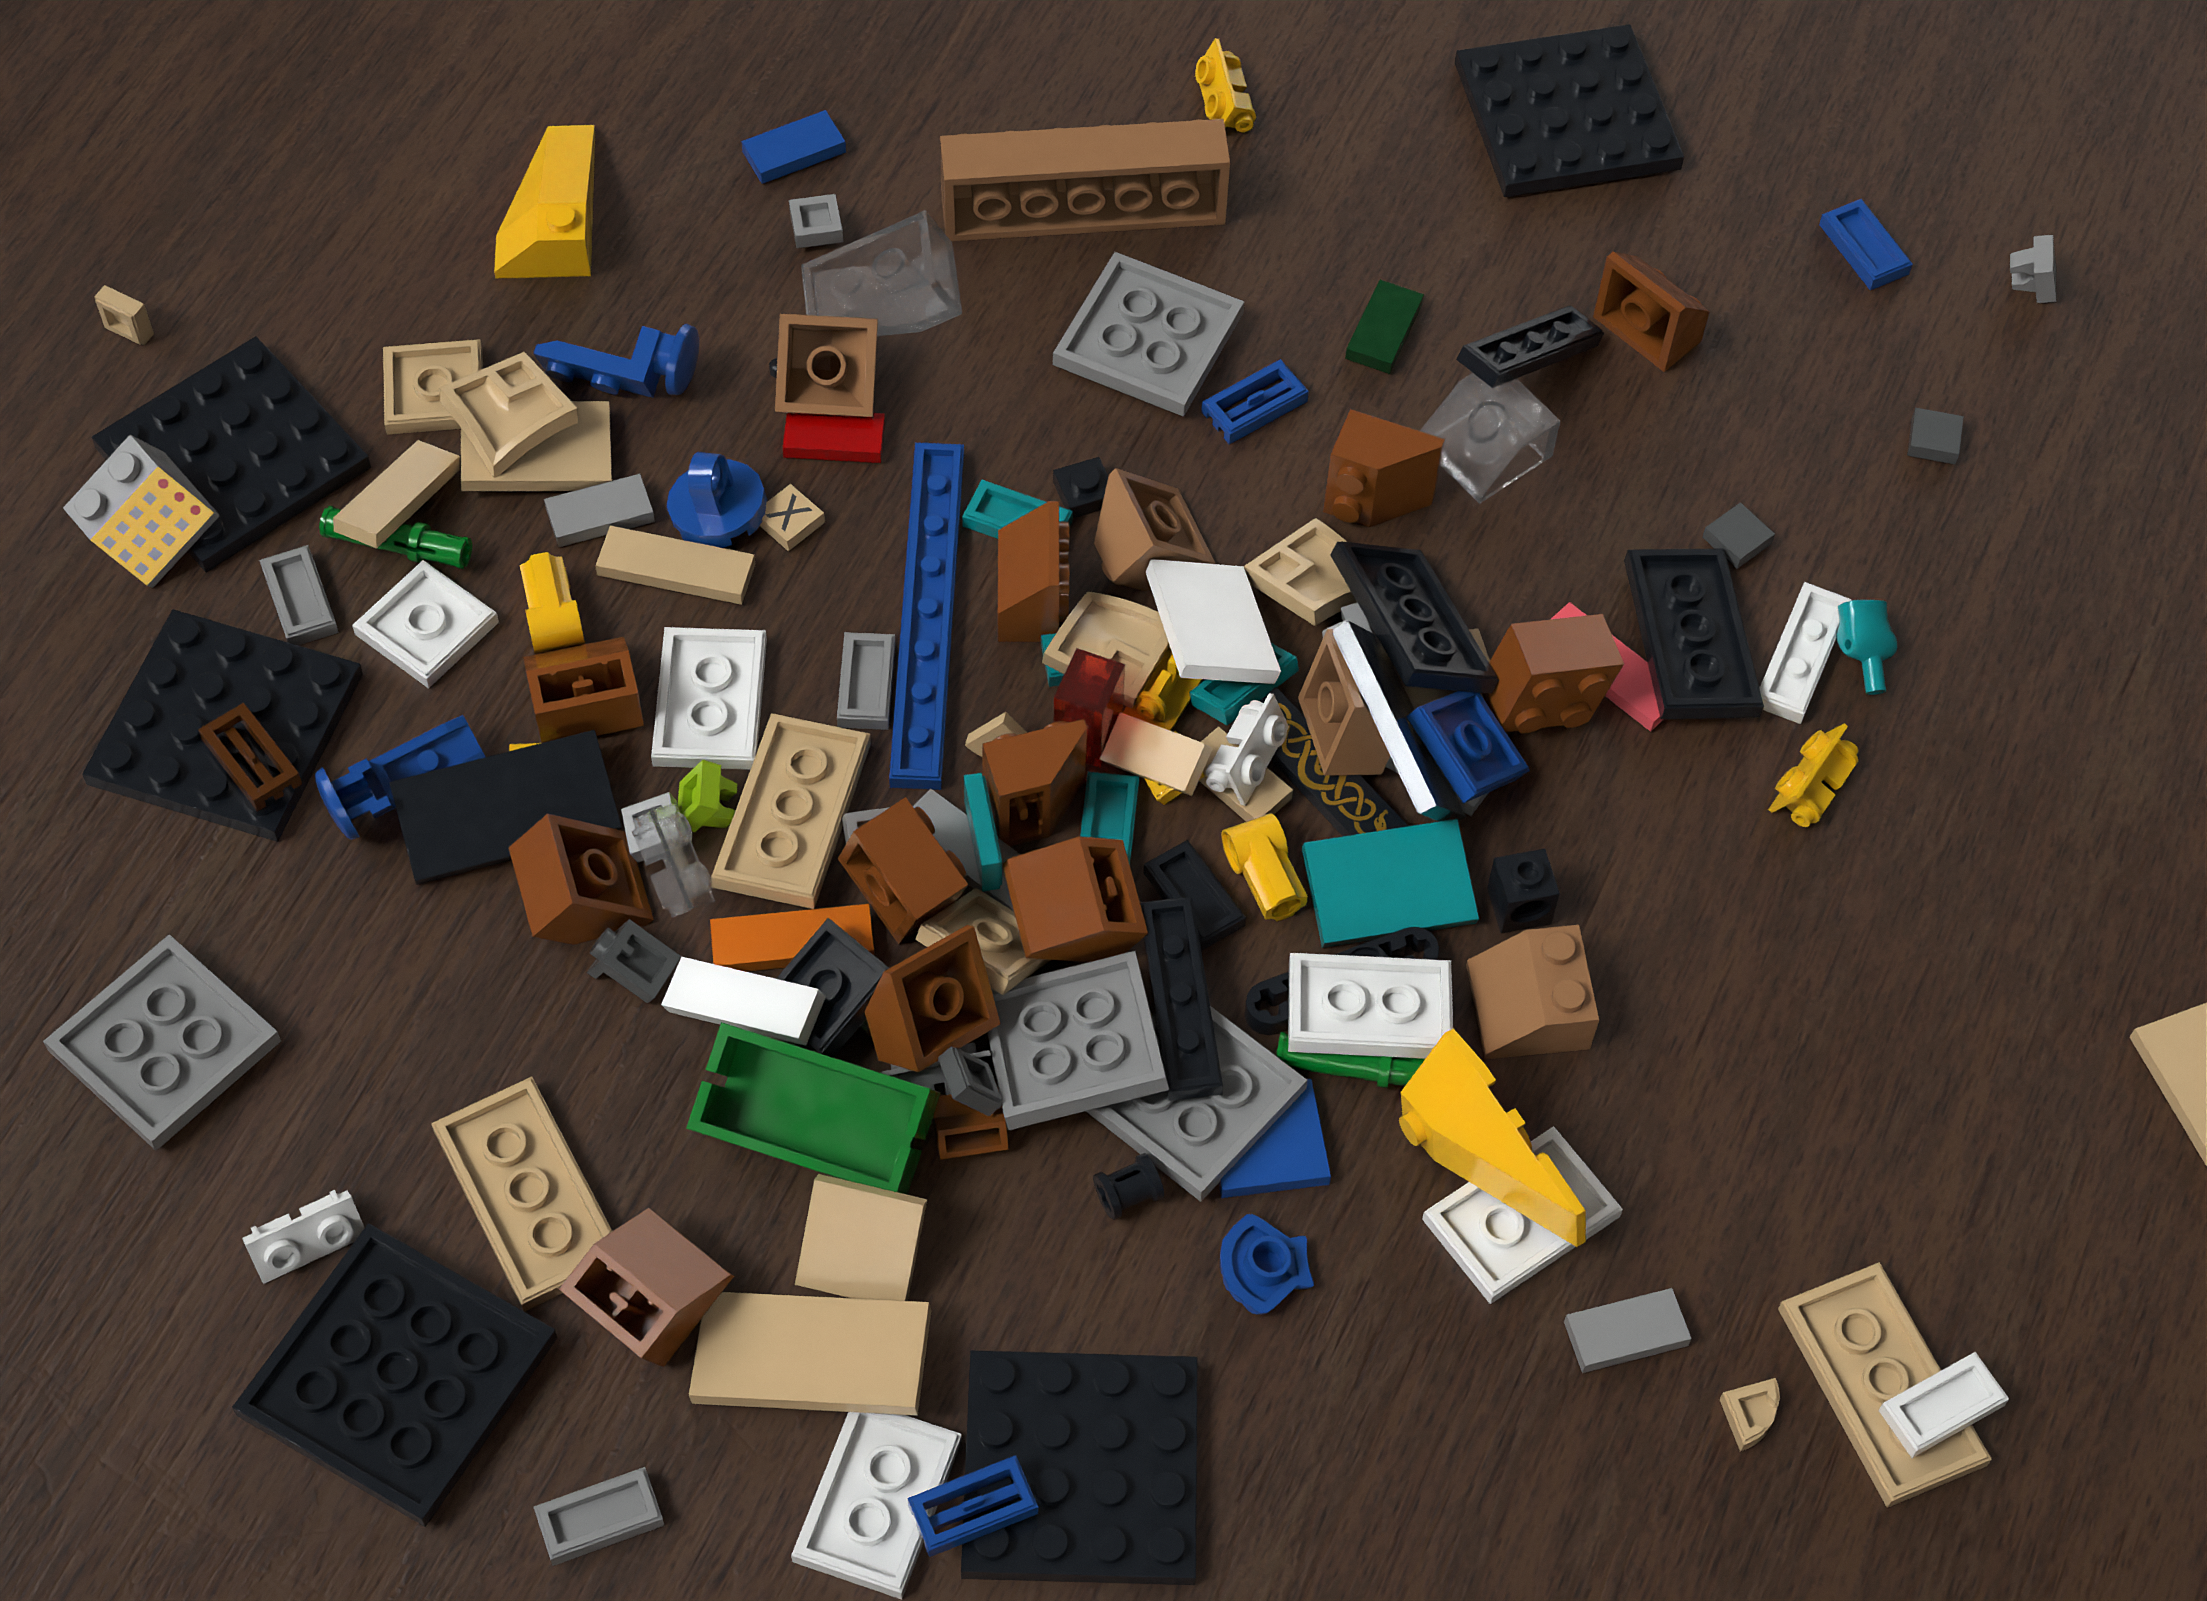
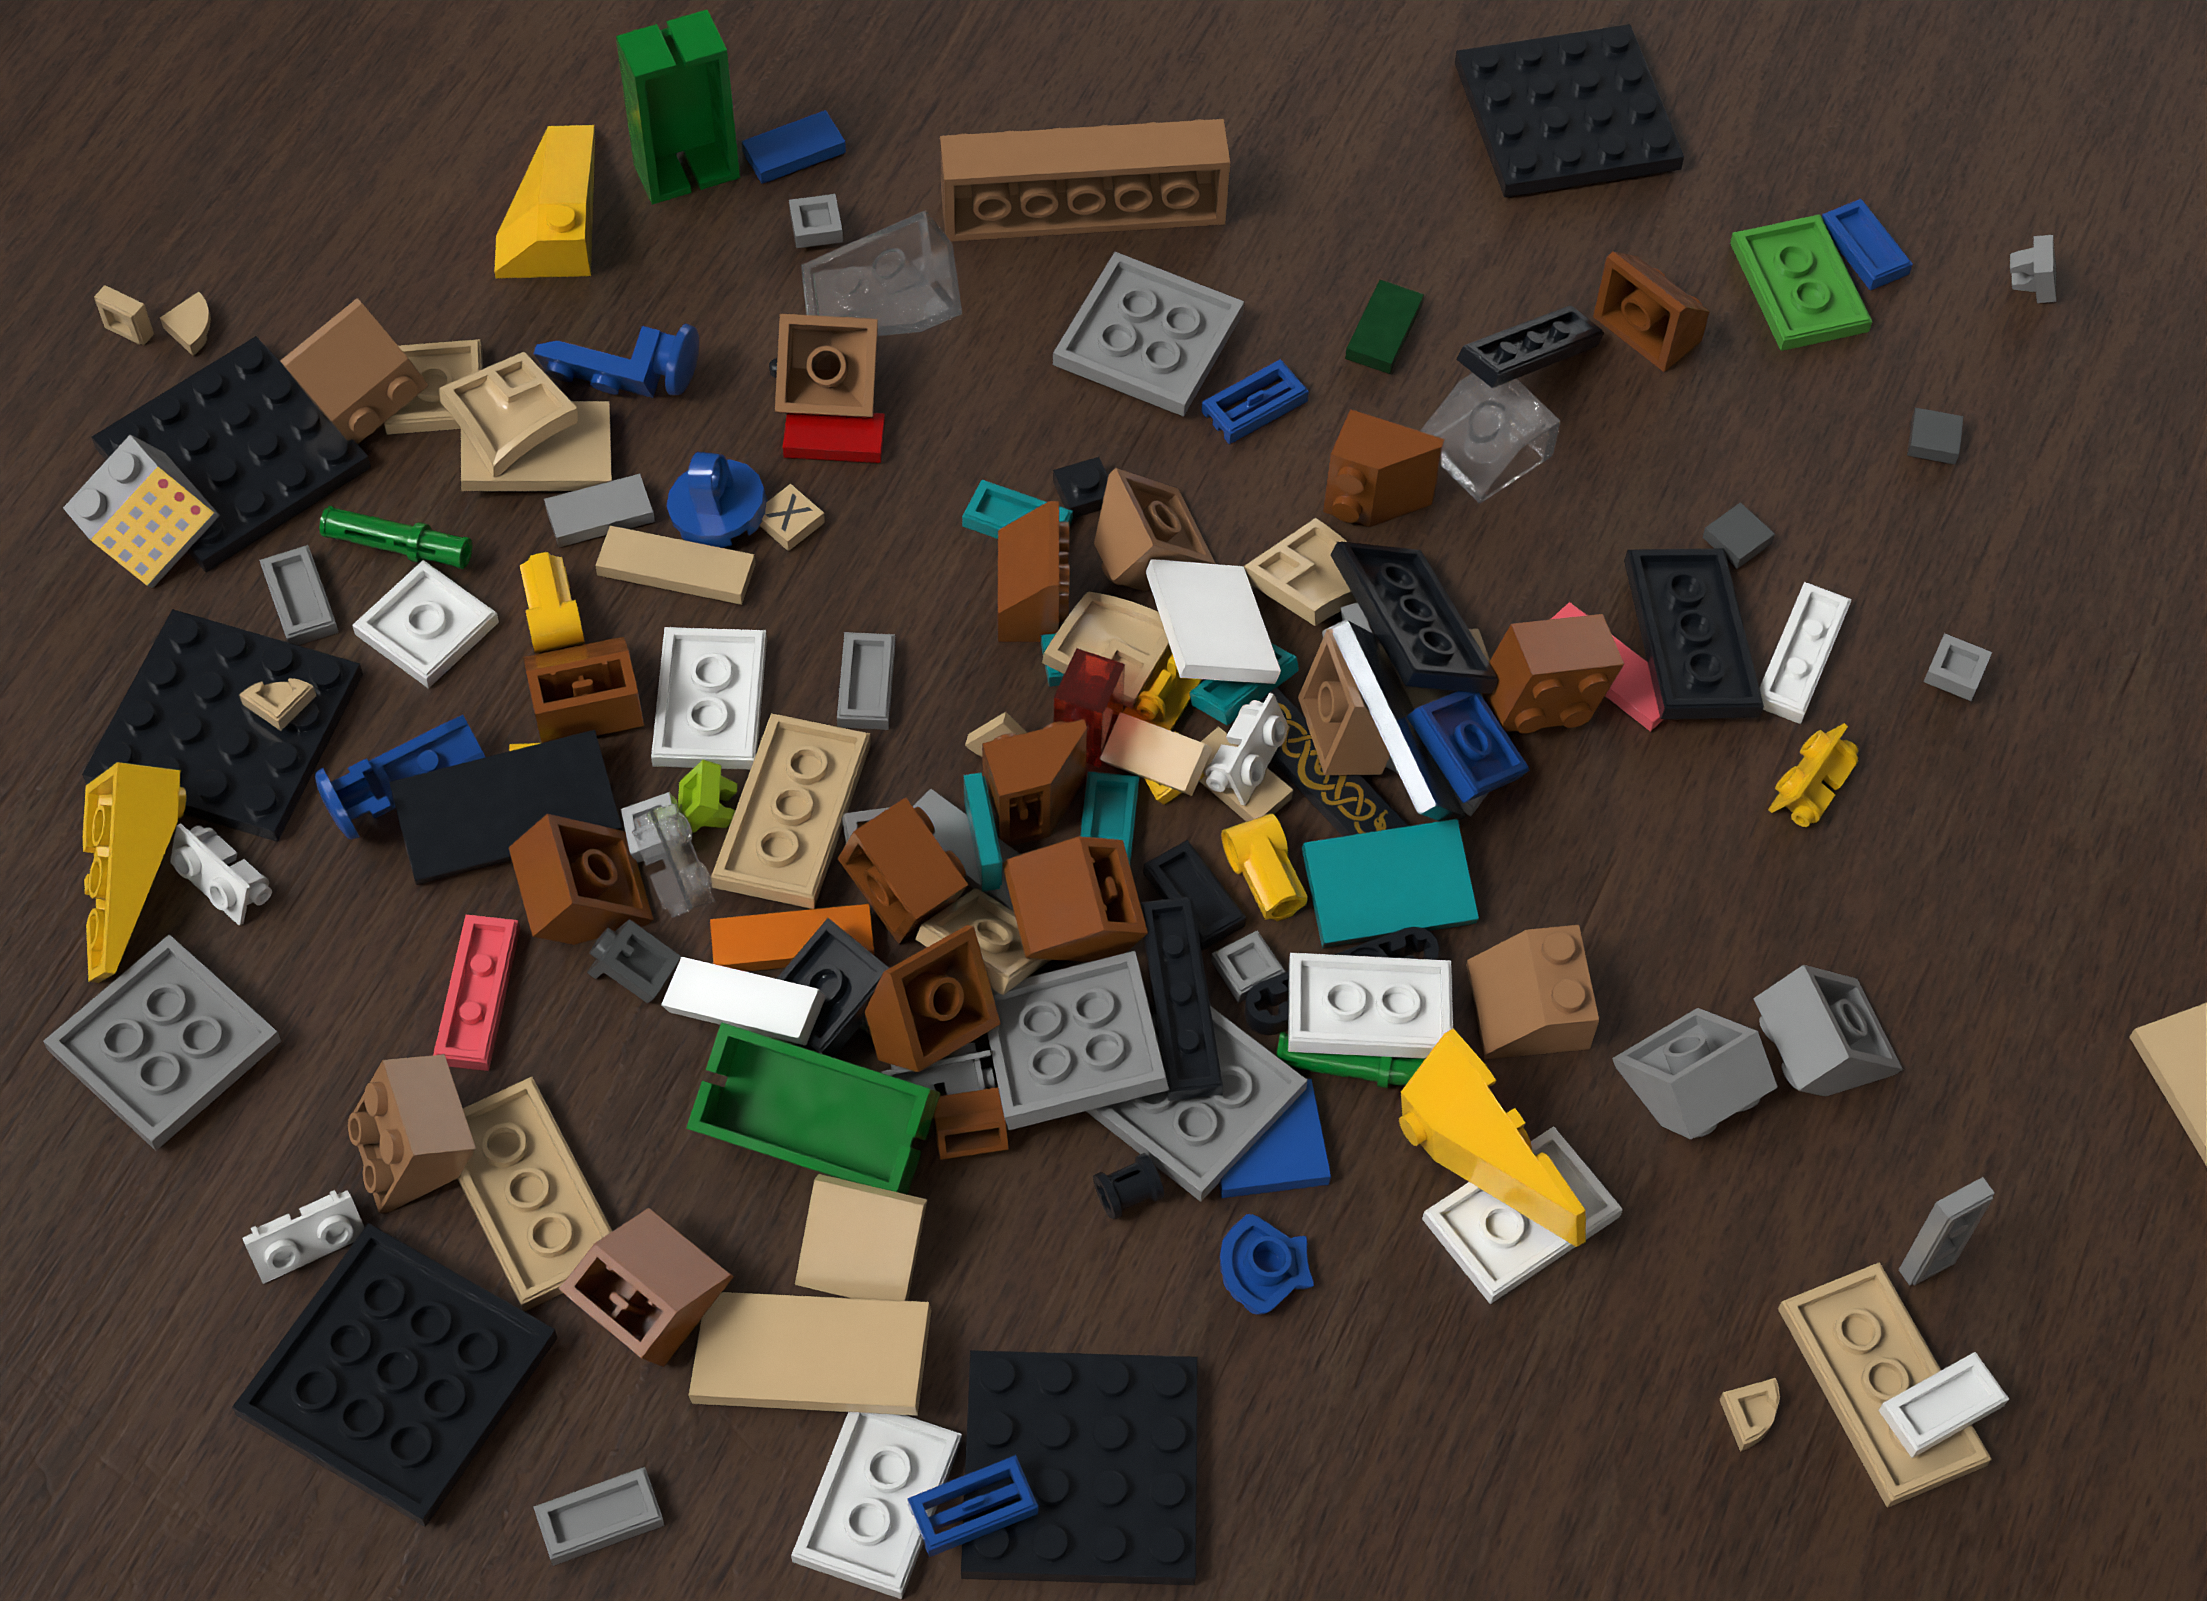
reddish brown tile [198,702,302,812] -> none
tan tile [333,440,460,548] -> none
blue tile [889,442,964,790] -> none
dark grey tile [938,1046,1003,1116] -> none
yellow hinge [1195,38,1256,132] -> none
black brick [1487,849,1560,934] -> none
light grey tile [1564,1288,1691,1373] -> none
teal piece [1836,600,1897,695] -> none
none -> yellow wedge [83,762,186,983]
none -> tan tile [160,292,211,356]
none -> white hinge [170,823,272,926]
none -> tan tile [240,678,316,731]
none -> medium nougat slope [280,298,429,444]
none -> medium nougat slope [348,1054,476,1213]
none -> coral tile [433,914,520,1071]
none -> green piece [616,9,740,205]
none -> light grey tile [1211,931,1285,1003]
none -> light grey slope [1612,1008,1778,1139]
none -> bright green tile [1730,214,1872,351]
none -> light grey slope [1753,965,1903,1097]
none -> light grey tile [1899,1177,1995,1286]
none -> light grey plate [1924,633,1992,701]

